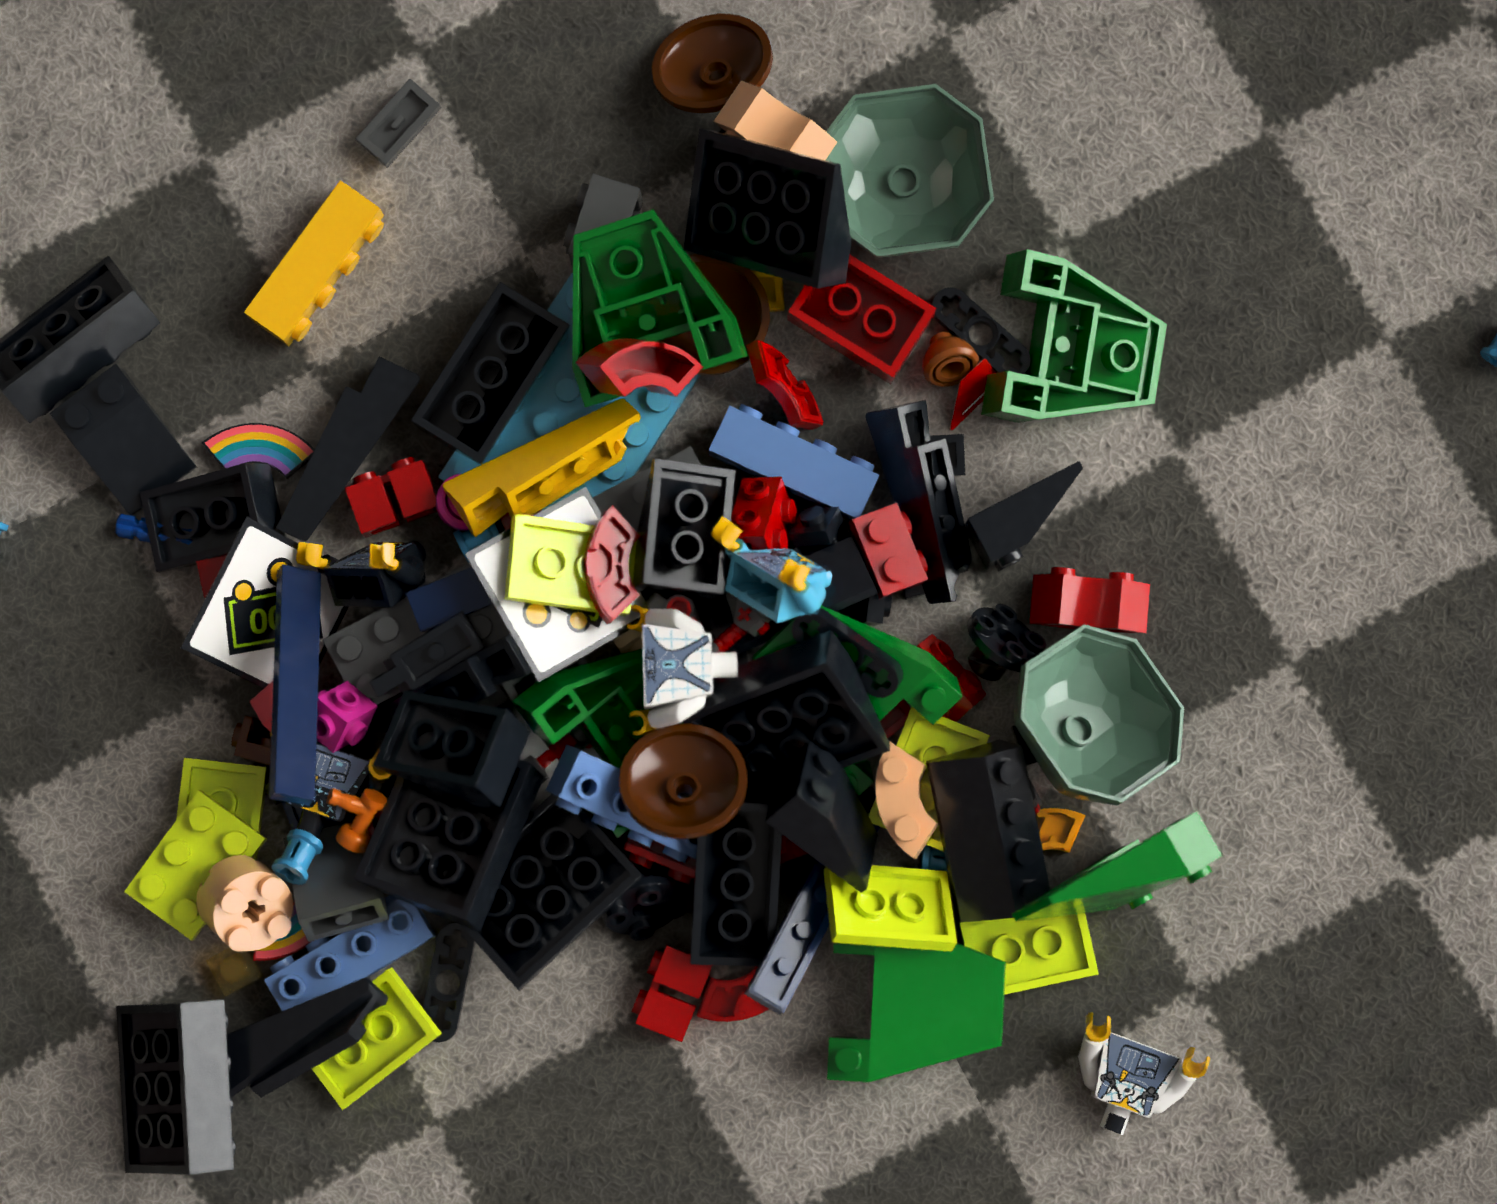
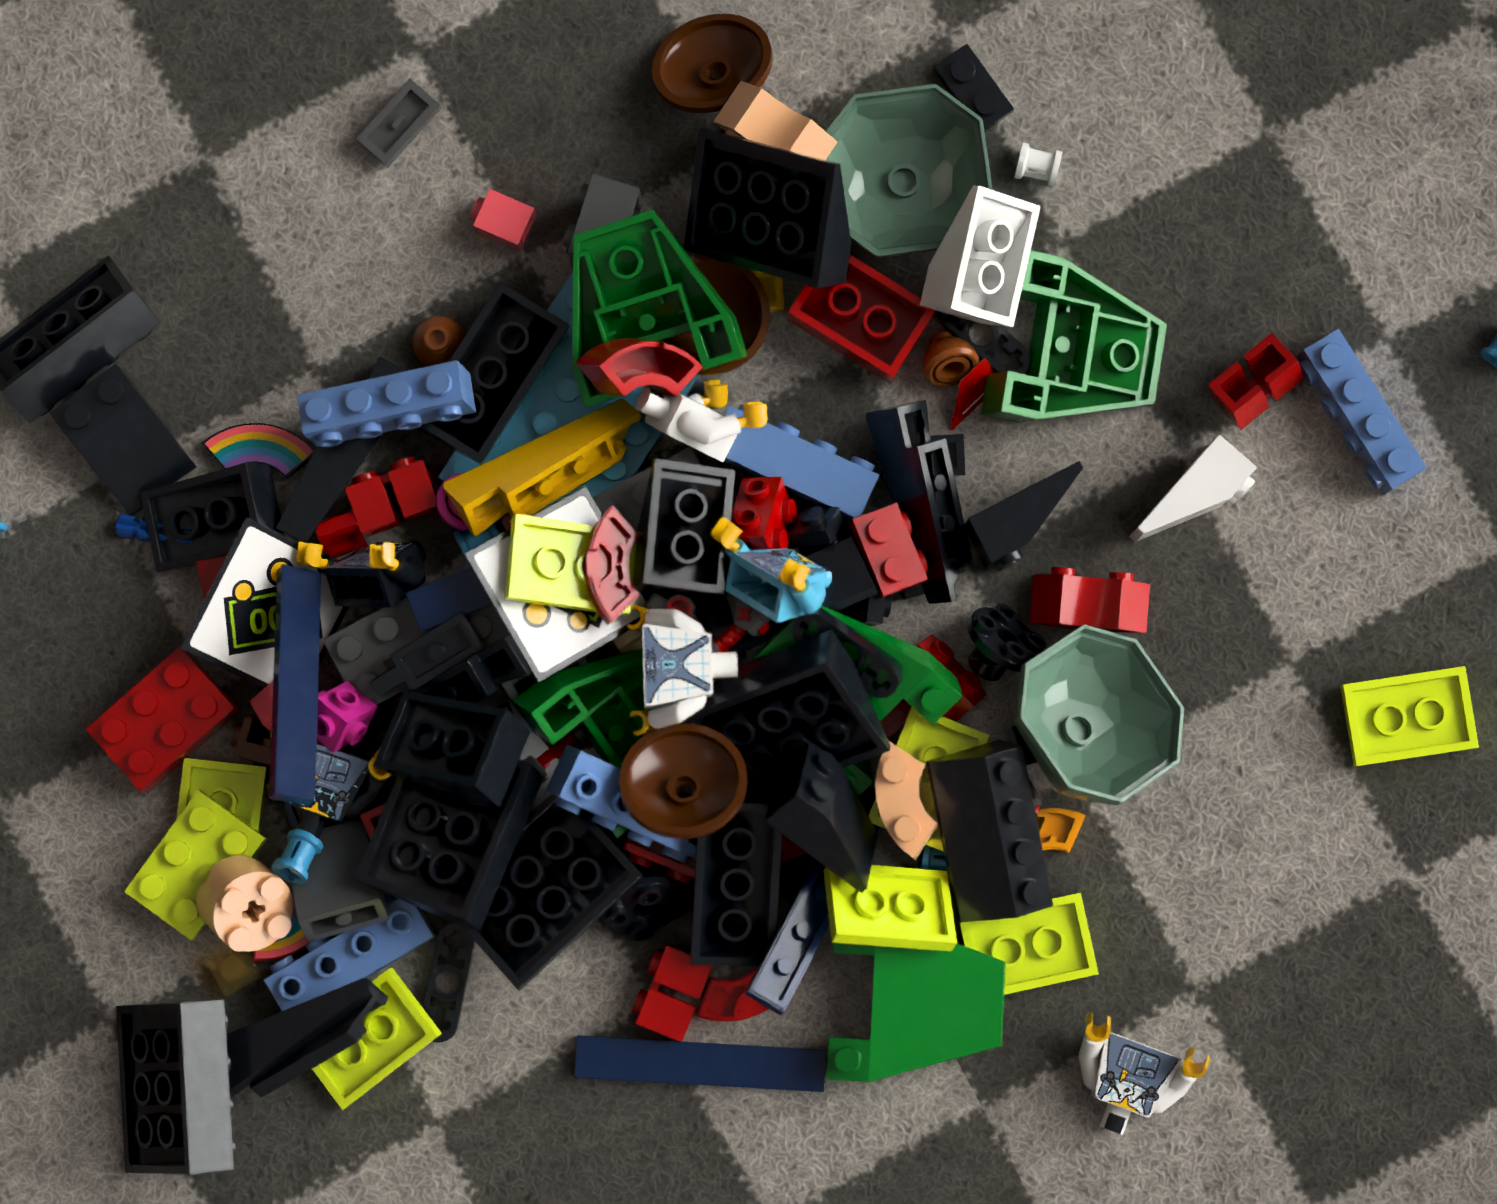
yellow brick [244,180,384,347] -> none
orange piece [326,788,387,853] -> none
red tile [746,340,823,430] -> none
green wedge [1012,811,1223,921] -> none
none -> red brick [85,646,241,793]
none -> medium blue brick [297,360,476,447]
none -> red plate [315,511,368,558]
none -> dark orange brick [412,315,467,367]
none -> coral brick [470,189,537,252]
none -> dark blue tile [574,1035,826,1092]
none -> white torso [636,379,767,462]
none -> white slope [920,185,1040,327]
none -> black plate [933,44,1014,132]
none -> white bush [1014,142,1063,187]
none -> white slope [1129,434,1257,542]
none -> red piece [1208,333,1305,430]
none -> medium blue brick [1296,328,1427,495]
none -> neon yellow plate [1340,666,1479,767]

